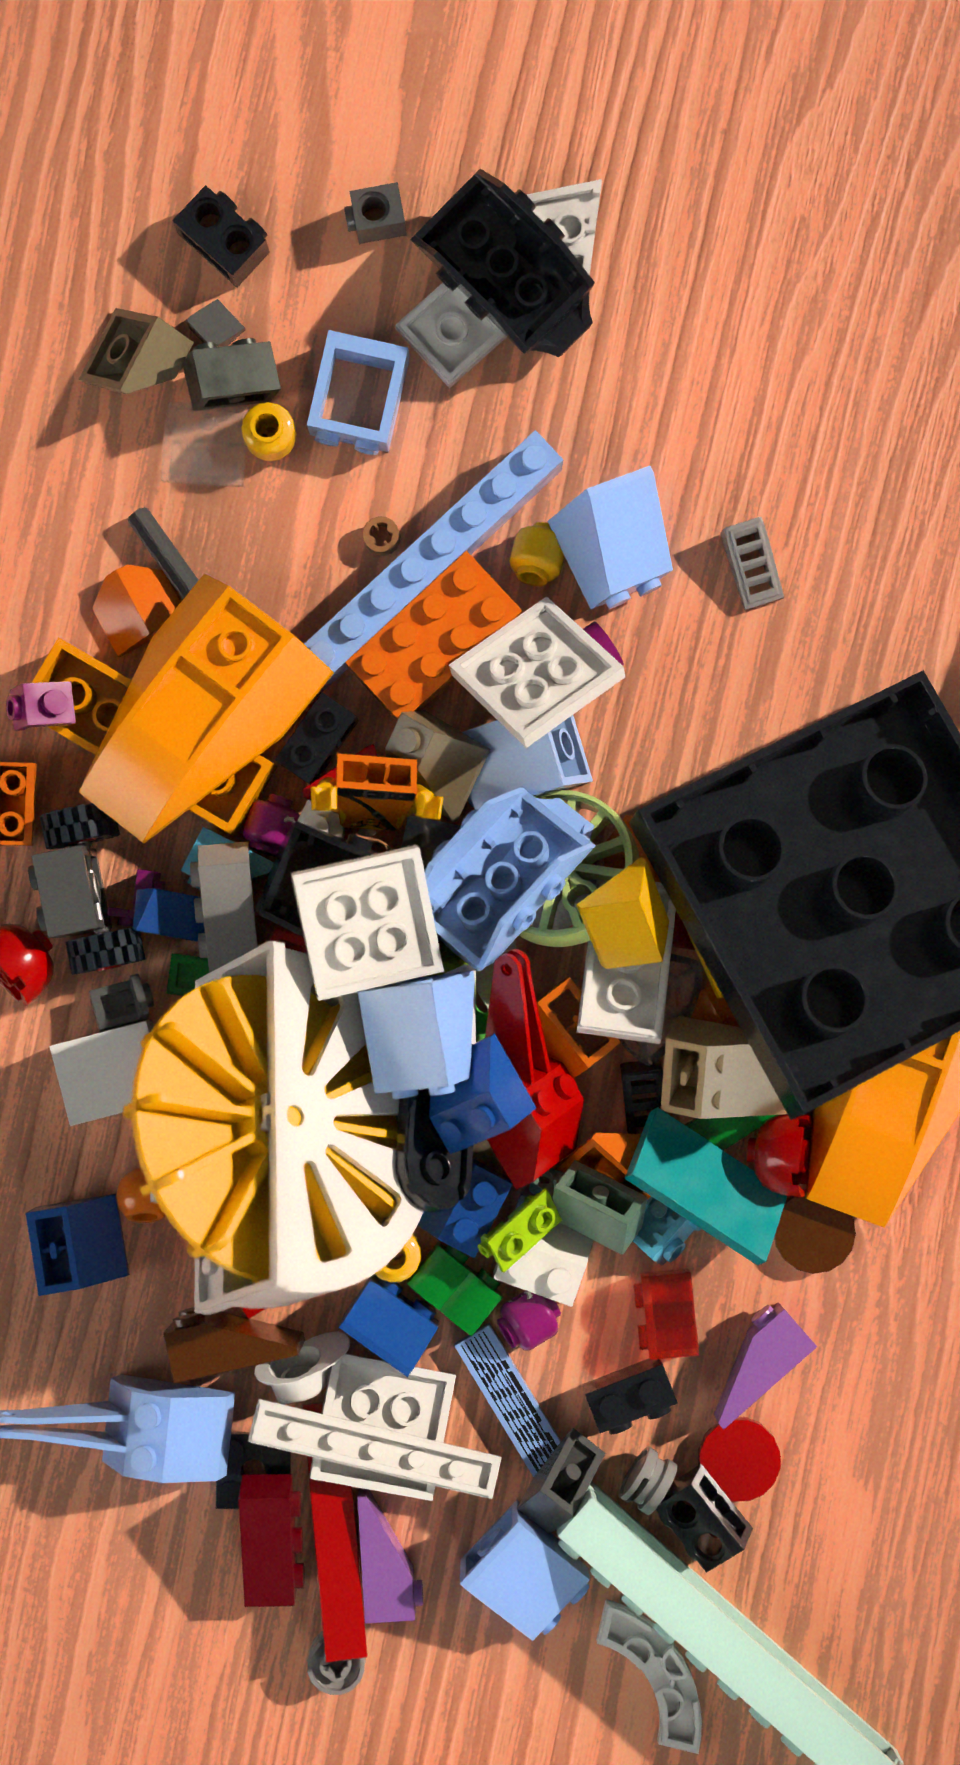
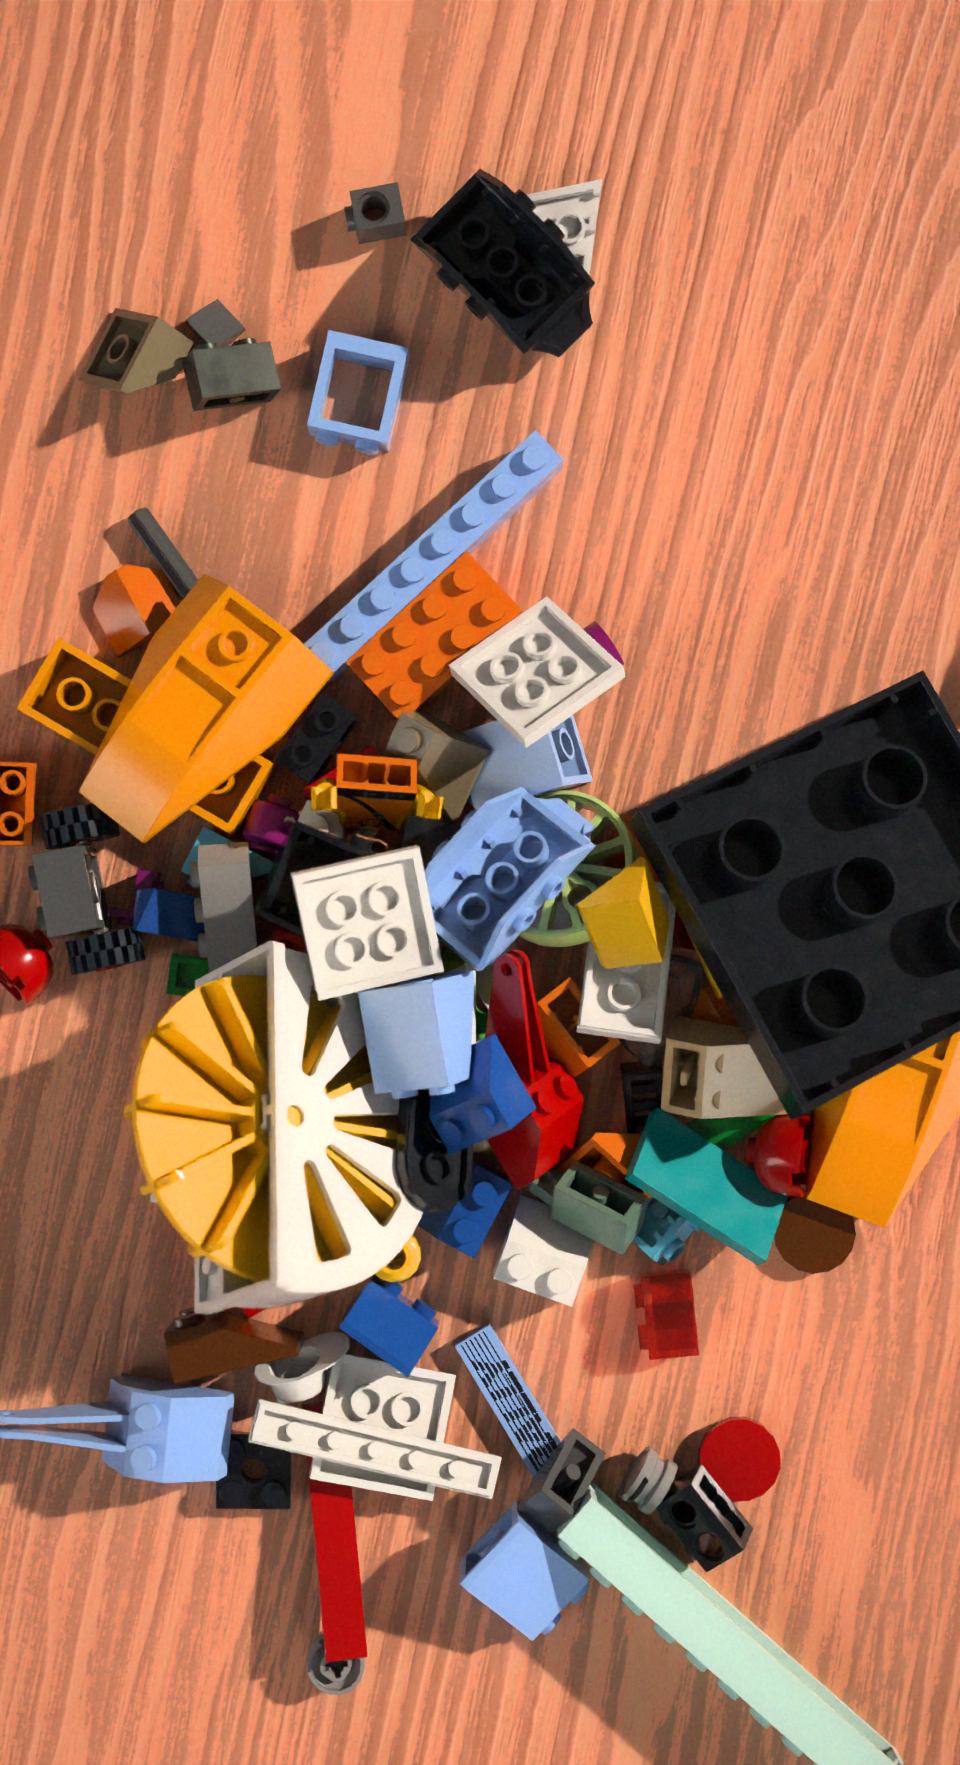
magenta bracket [6,681,76,731] -> none
blue slope [25,1194,130,1296] -> none
white brick [49,1019,154,1126] -> none
dark grey bracket [89,974,154,1033] -> none
orange piece [115,1168,165,1223] -> none
clear slope [160,402,250,487] -> none
black brick [173,185,270,288] -> none
dark red brick [238,1474,305,1607] -> none
yellow head [241,402,297,461] -> none
medium lavender slope [357,1488,423,1624] -> none
medium nougat bush [363,516,400,556] -> none
white tile [395,283,507,388] -> none
green brick [407,1242,503,1336] -> none
lime hinge [478,1188,562,1273] -> none
magenta head [497,1291,561,1351] -> none
yellow head [509,522,565,586] -> none
light blue slope [548,466,673,609] -> none
black brick [583,1355,678,1435] -> none
white tile [596,1599,702,1754] -> none
medium lavender slope [714,1302,817,1429] -> none
light grey slope [720,517,784,611] -> none

